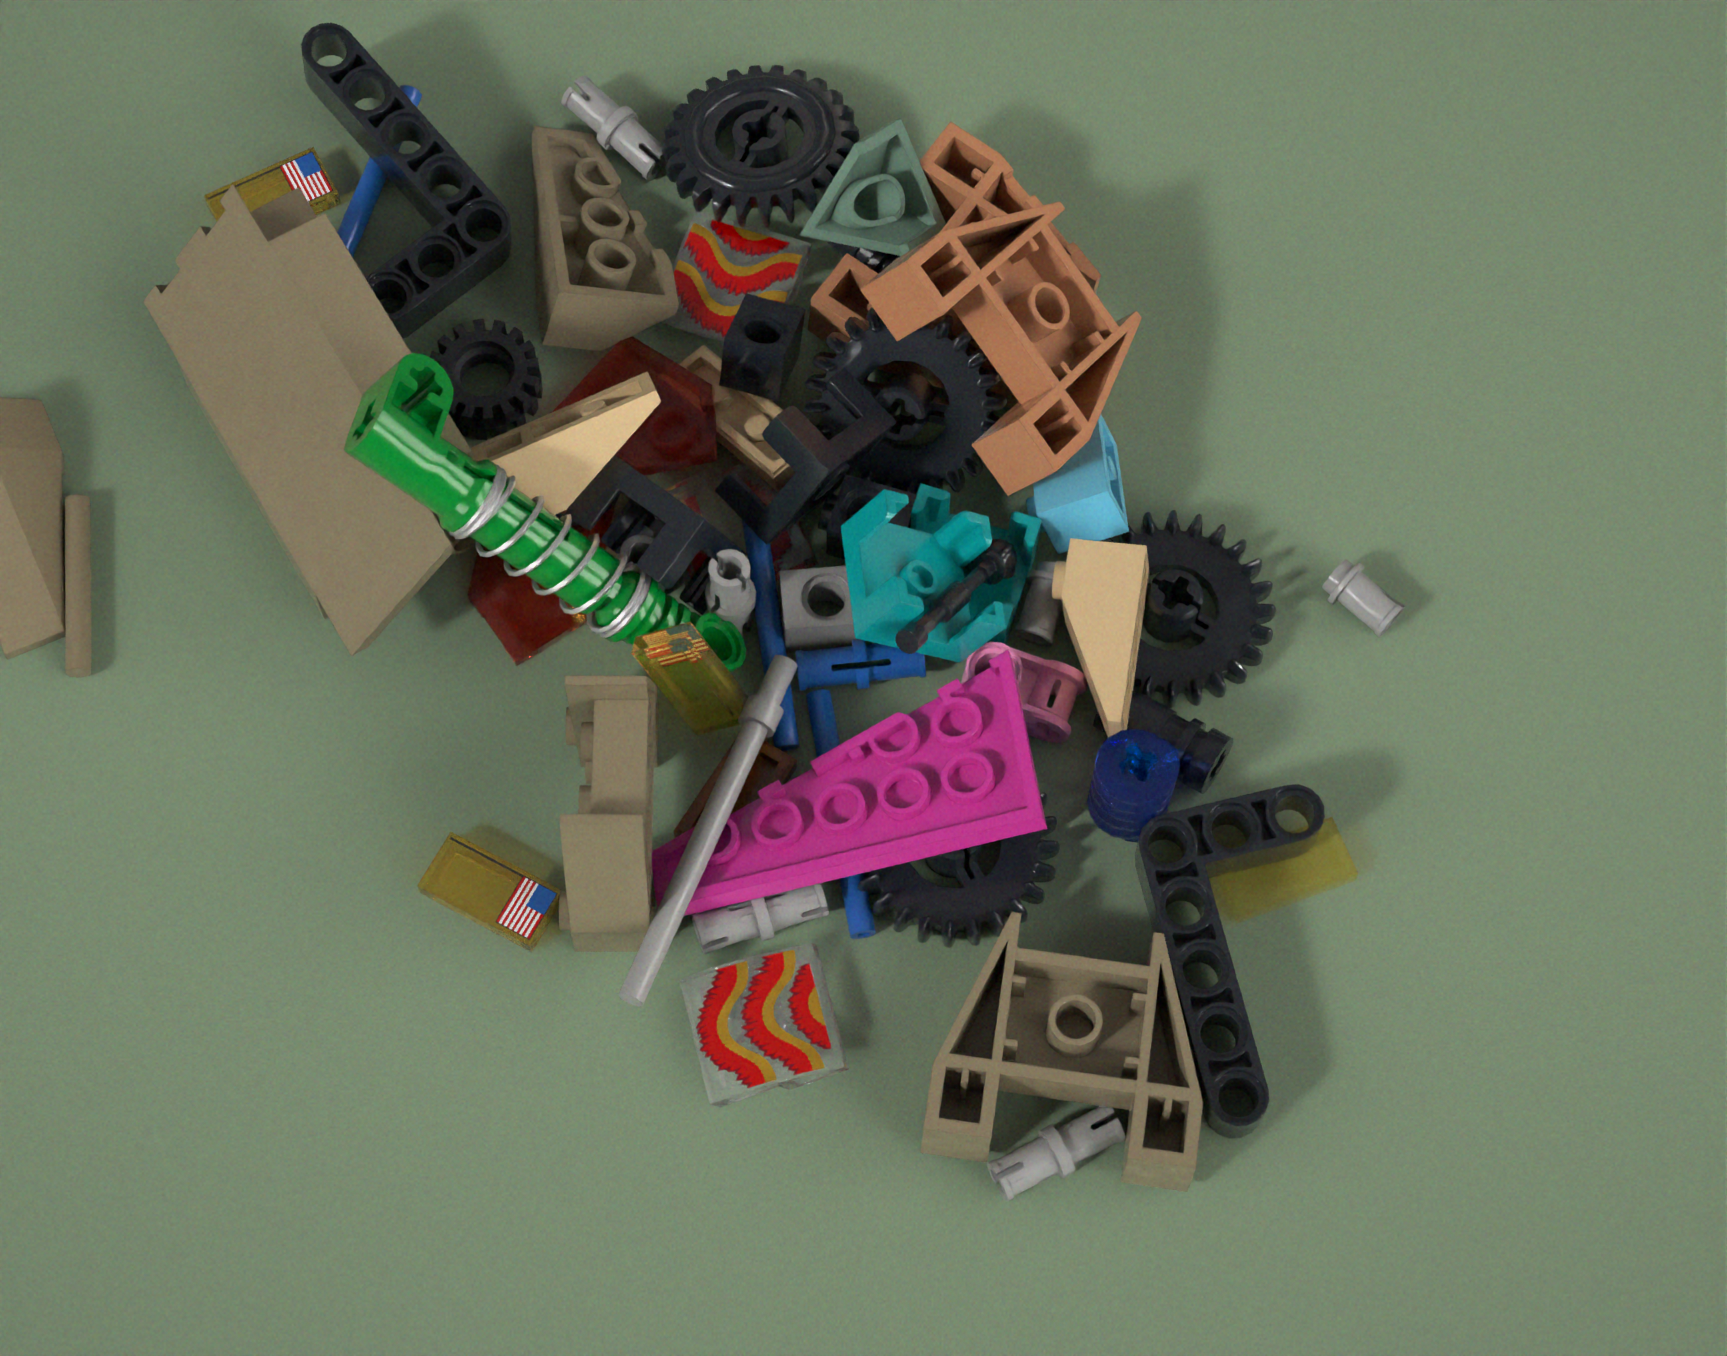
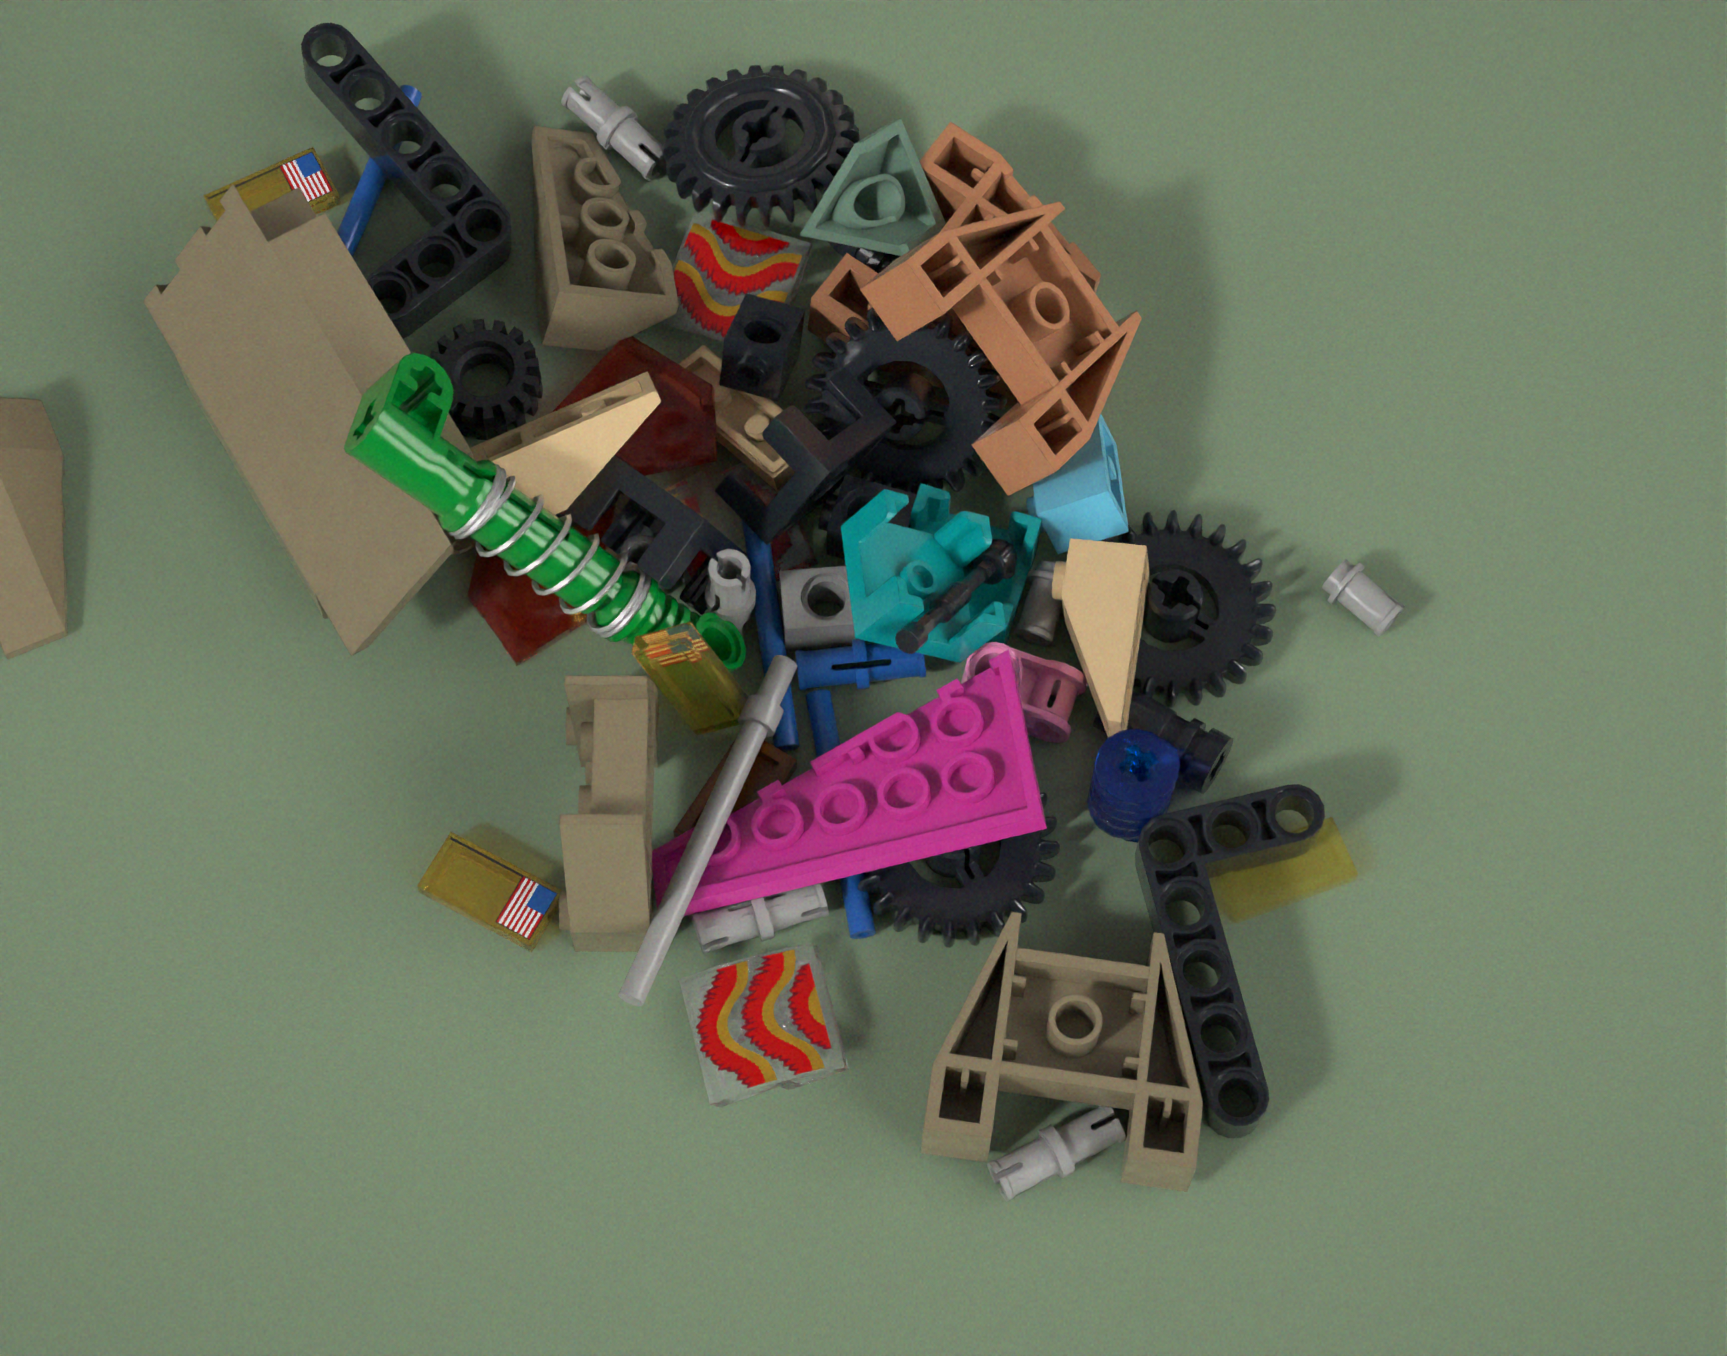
dark tan bar [65,494,92,678] -> none

